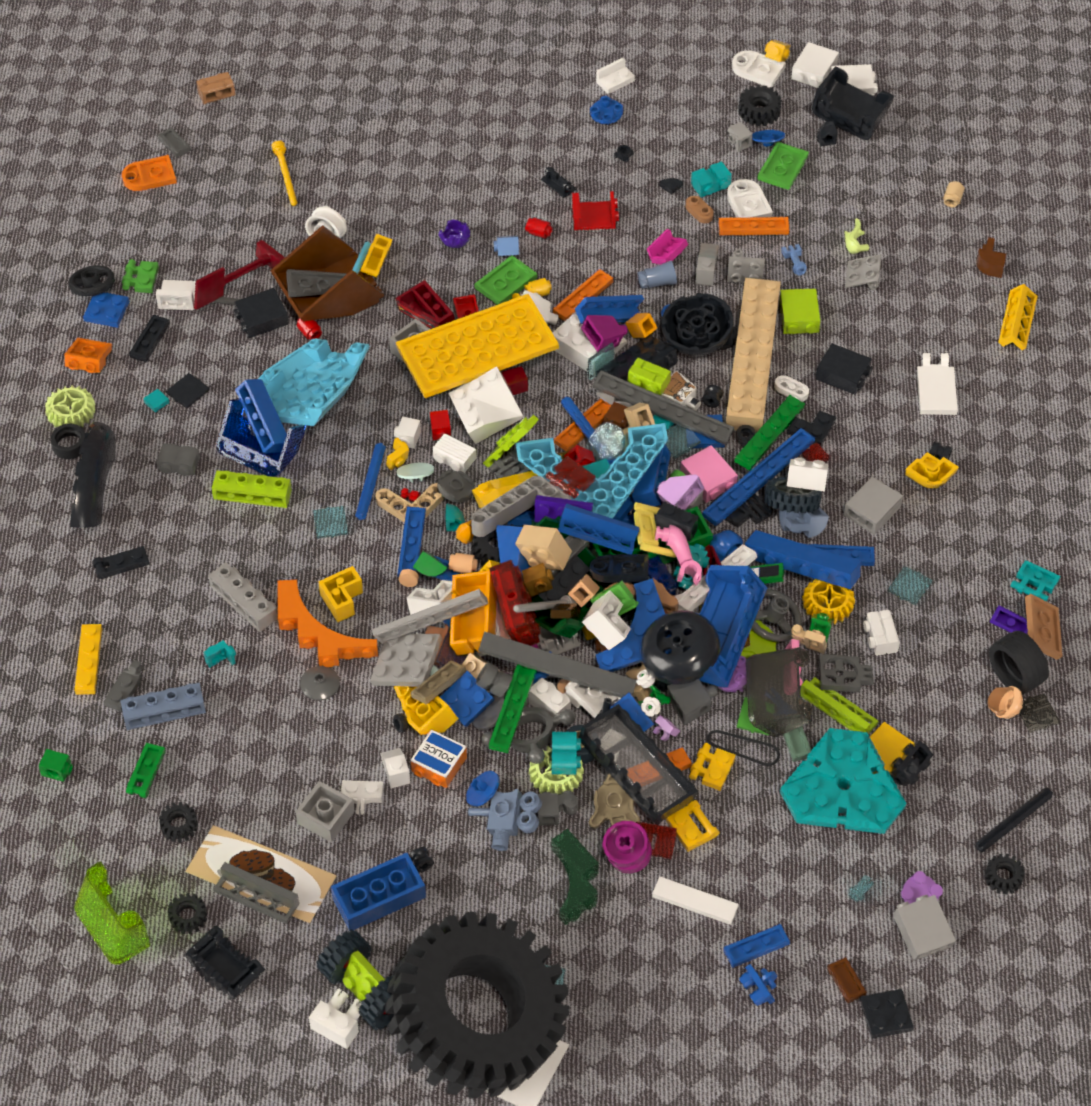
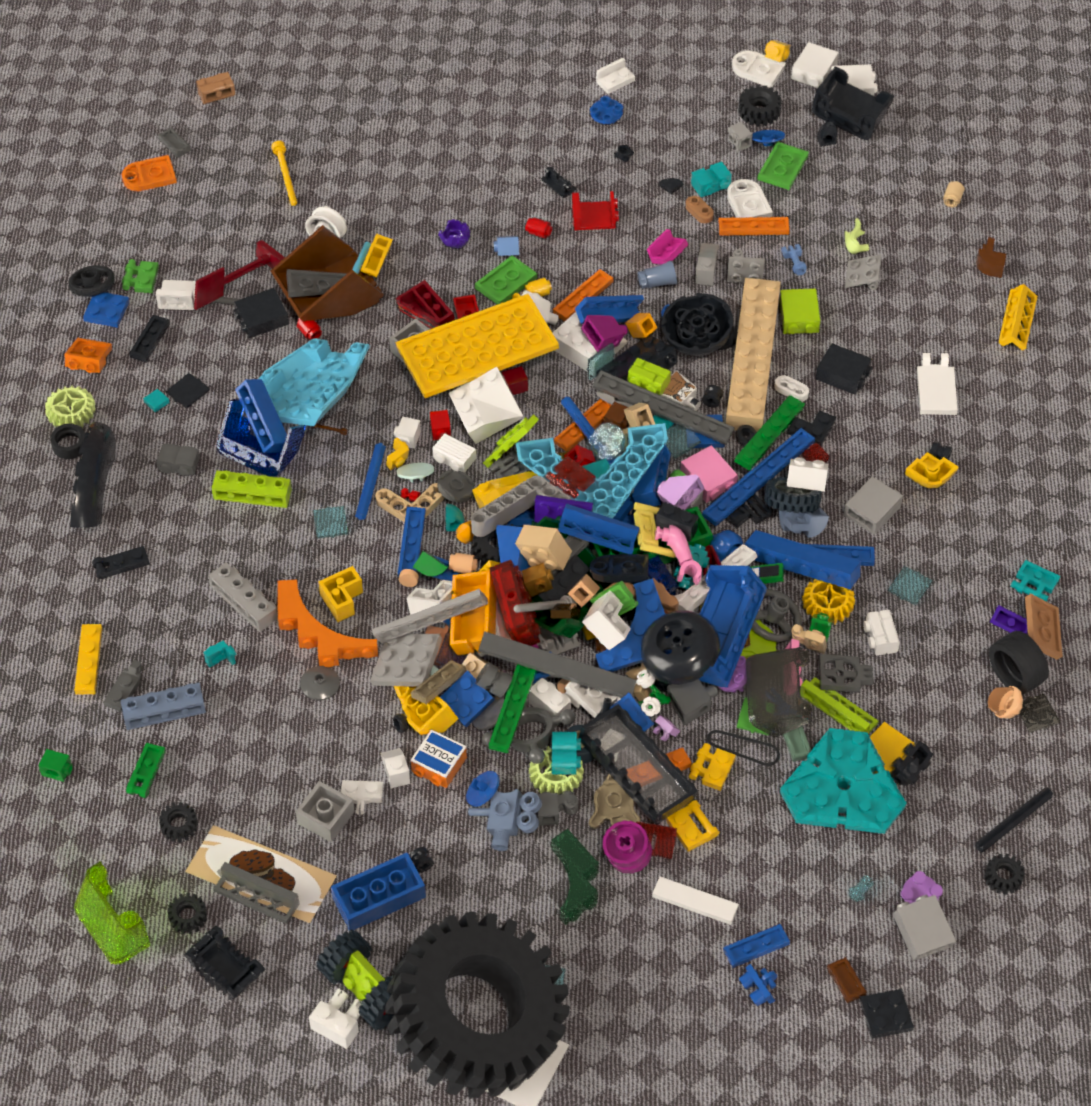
none -> reddish brown hinge [311,423,348,435]

